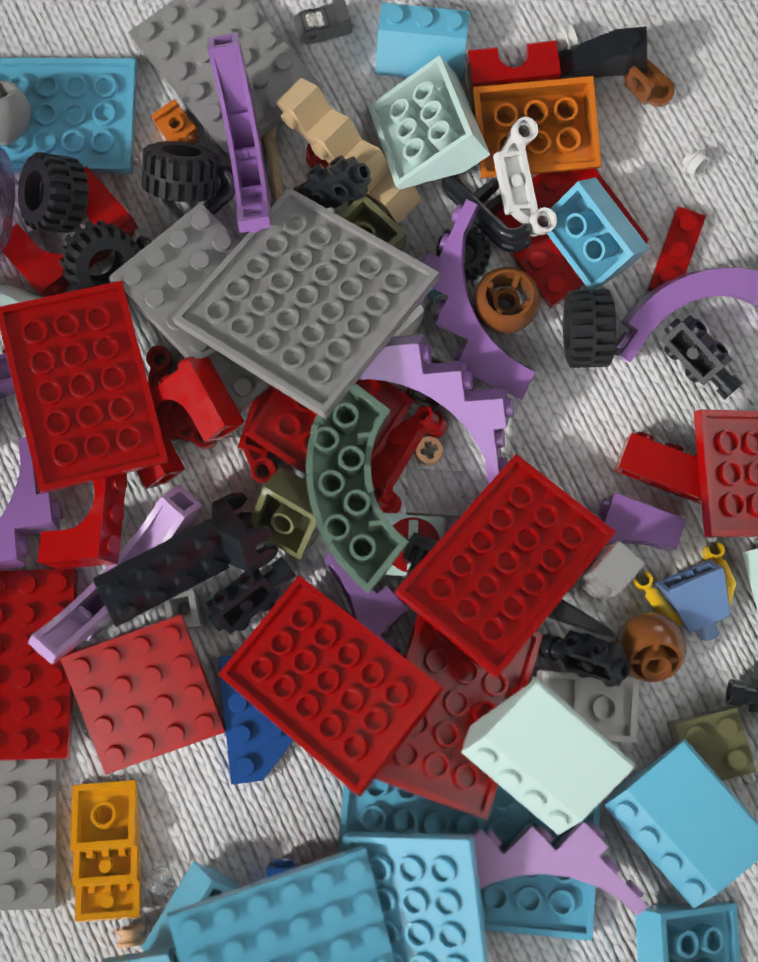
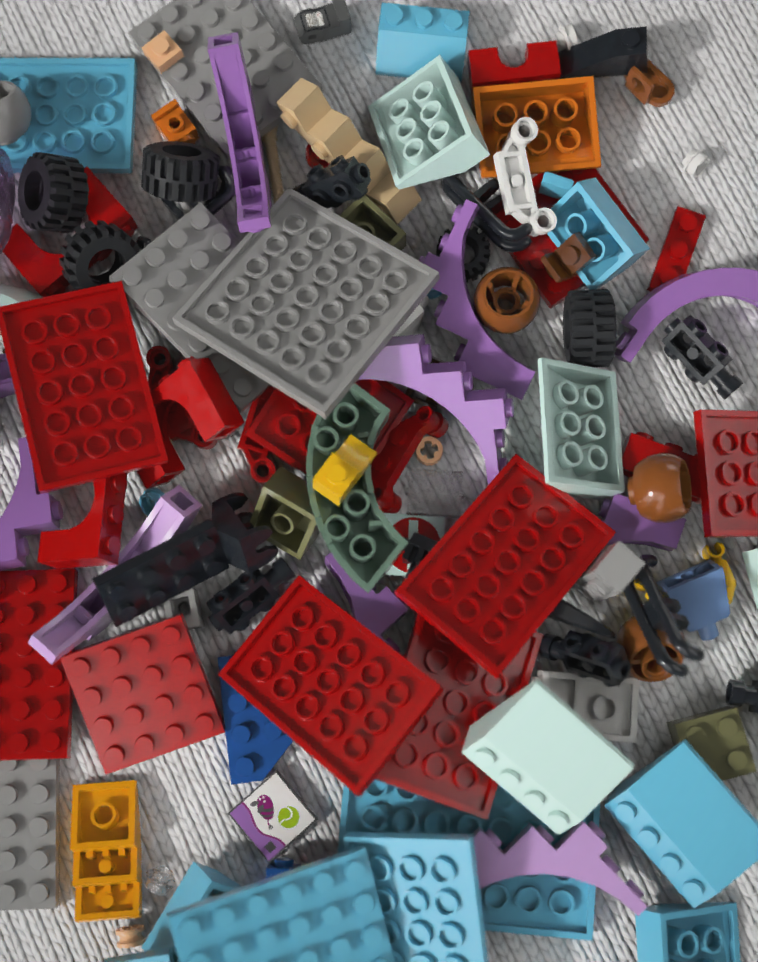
none -> medium azure plate [139,487,164,516]
none -> light nougat plate [141,30,184,74]
none -> tile [228,770,318,863]
none -> yellow arch [312,434,377,506]
none -> medium azure tile [538,171,574,200]
none -> light aqua slope [538,357,625,500]
none -> reddish brown bracket [541,232,597,283]
none -> black piece [623,554,705,677]
none -> dark orange wheel [628,453,692,523]

